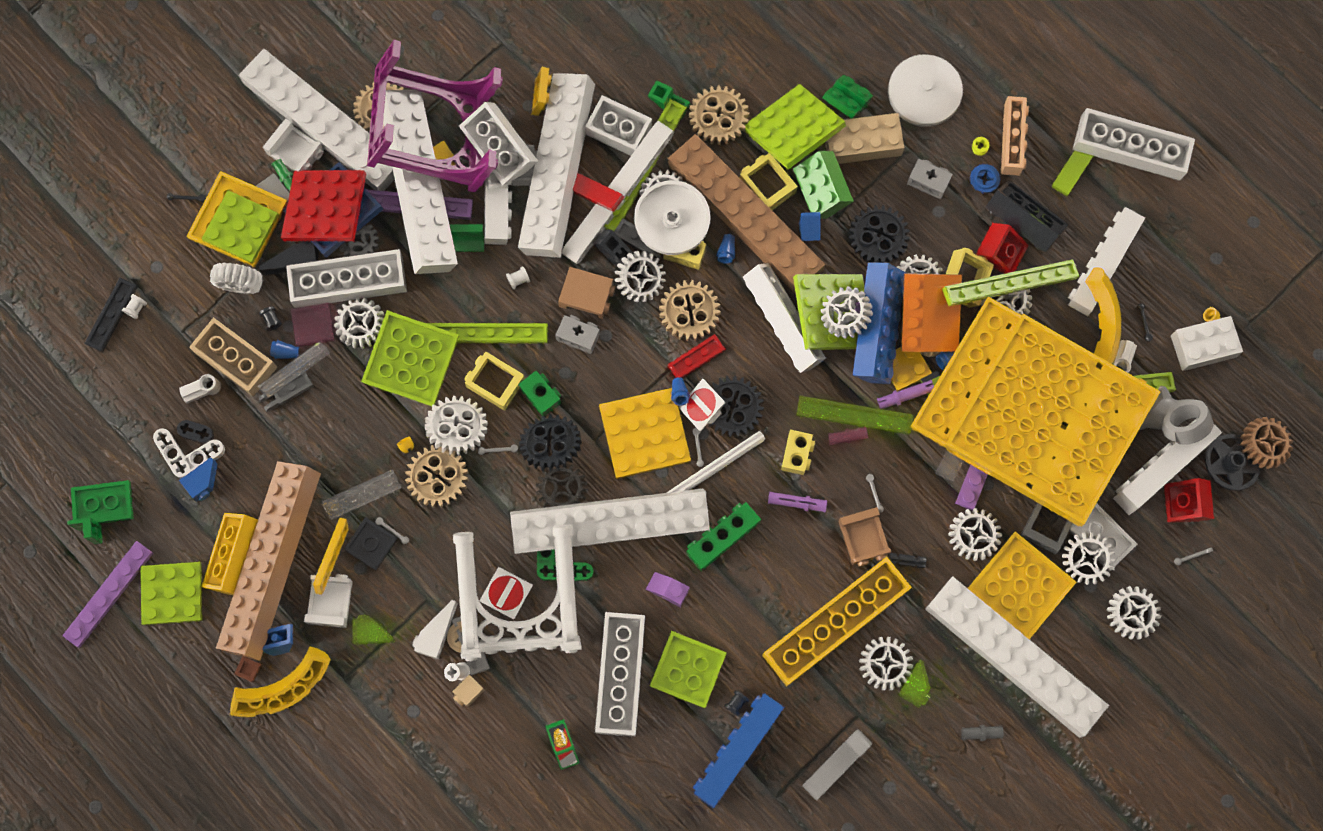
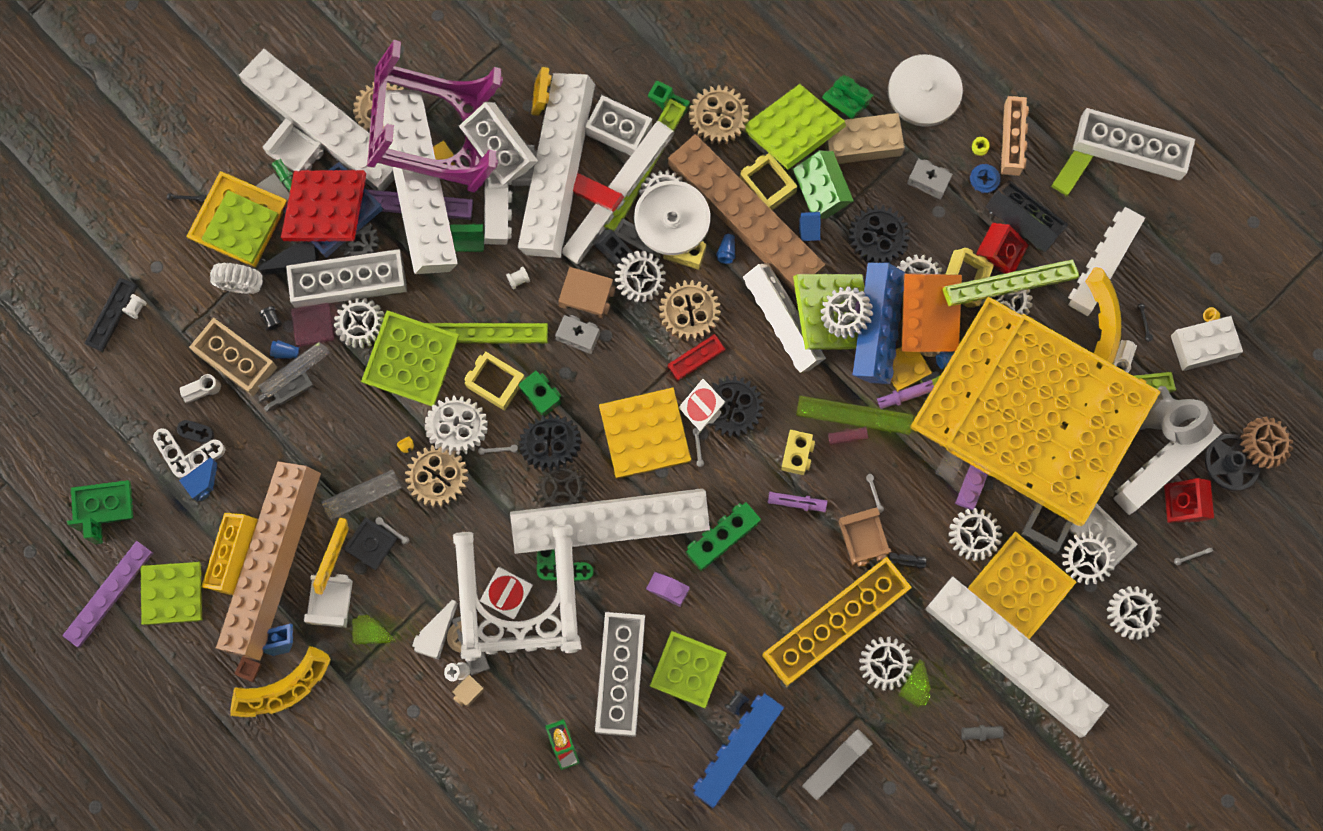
white axle [667,431,765,493] -> none
blue cone [671,377,690,406] -> none

